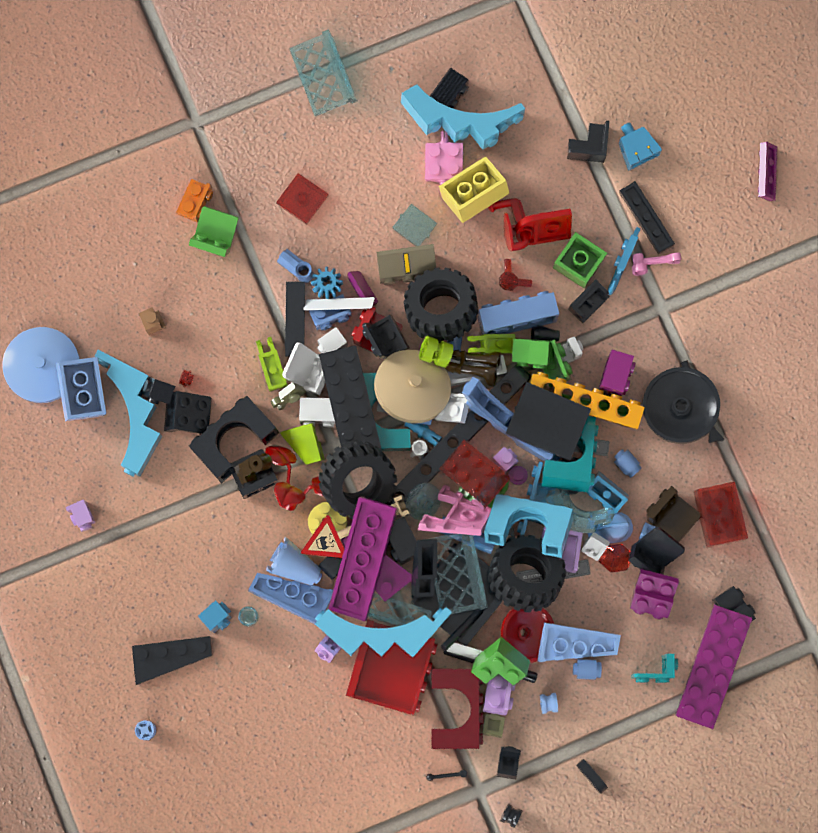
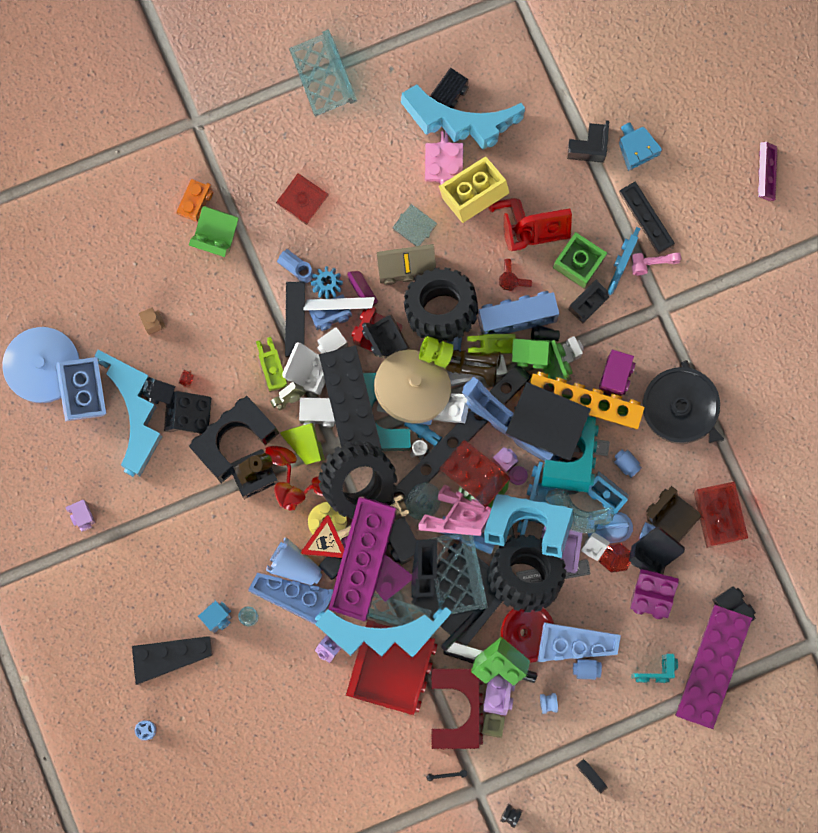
black bracket [496,746,521,780] -> none

